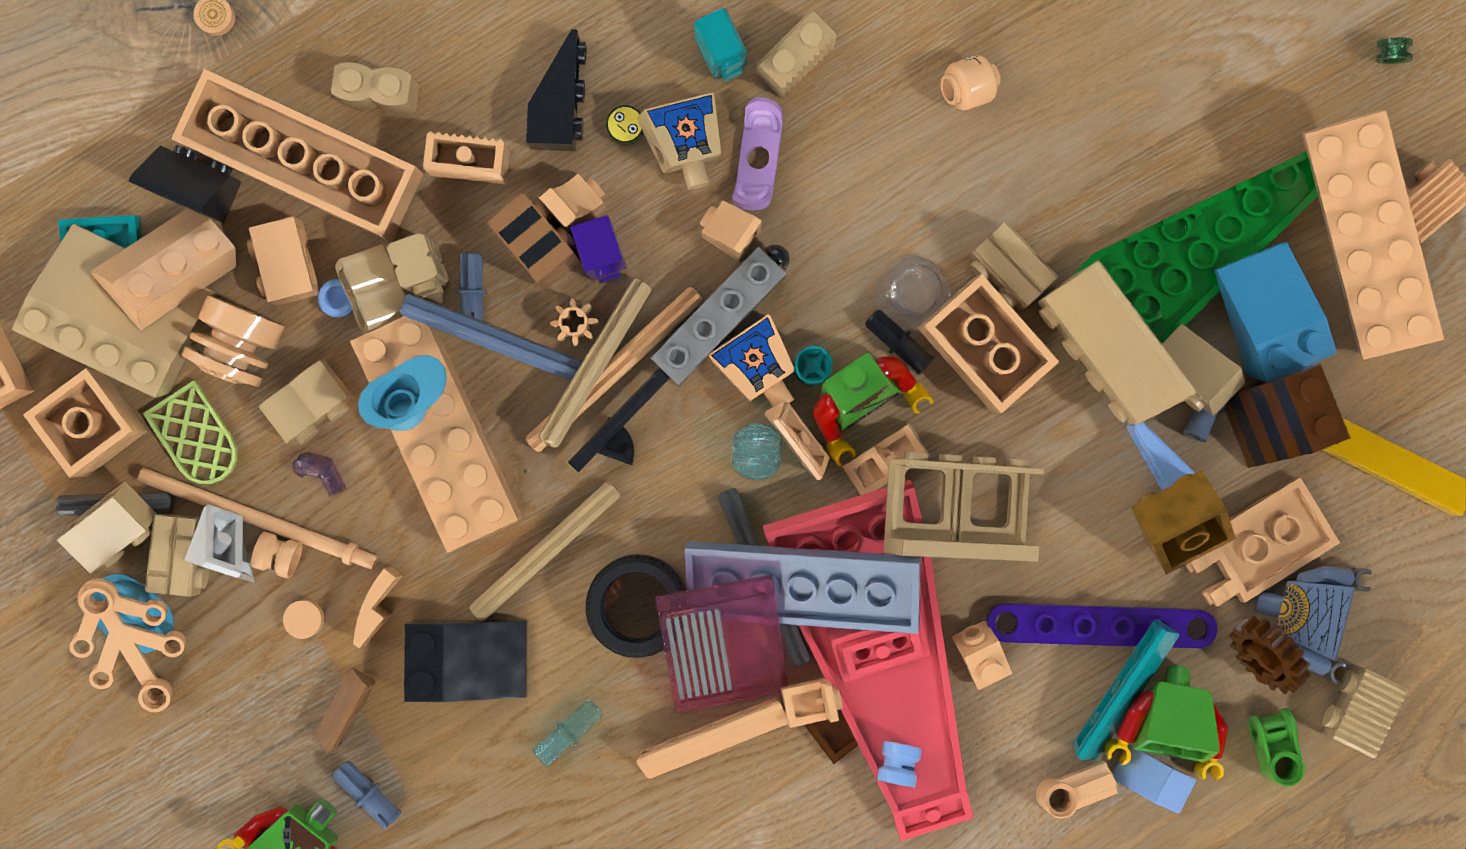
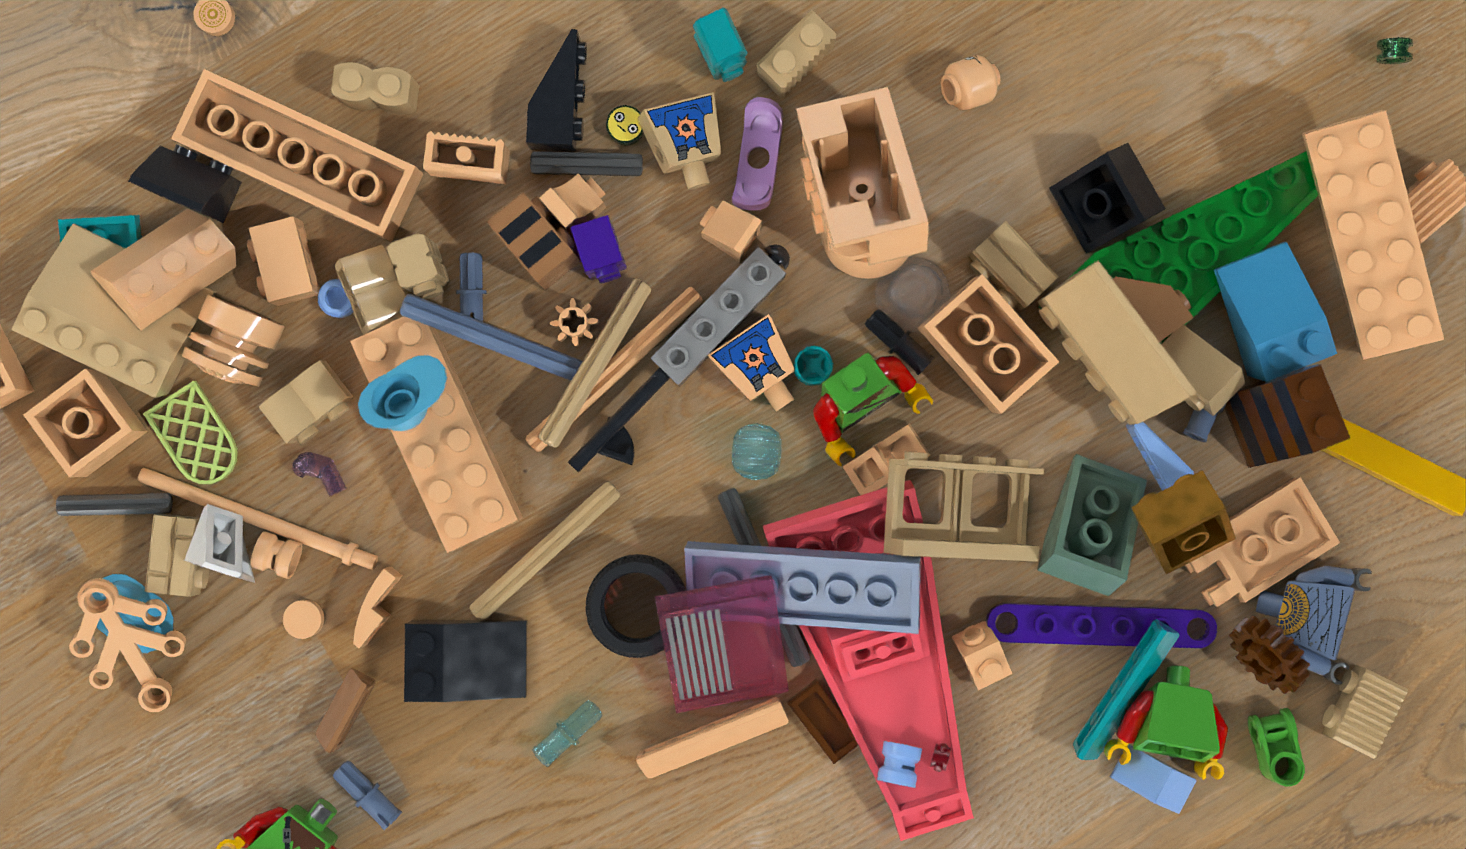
tan brick [57,481,157,573] -> none
light nougat slope [764,400,830,480] -> none
light nougat bracket [780,678,843,728] -> none
light nougat piece [1036,761,1118,819] -> none
none -> dark grey axle [530,152,643,176]
none -> light nougat brick [796,87,929,279]
none -> dark red piece [930,743,951,772]
none -> sand green slope [1037,454,1147,596]
none -> black slope [1049,143,1166,254]
none -> medium nougat slope [1112,277,1194,342]

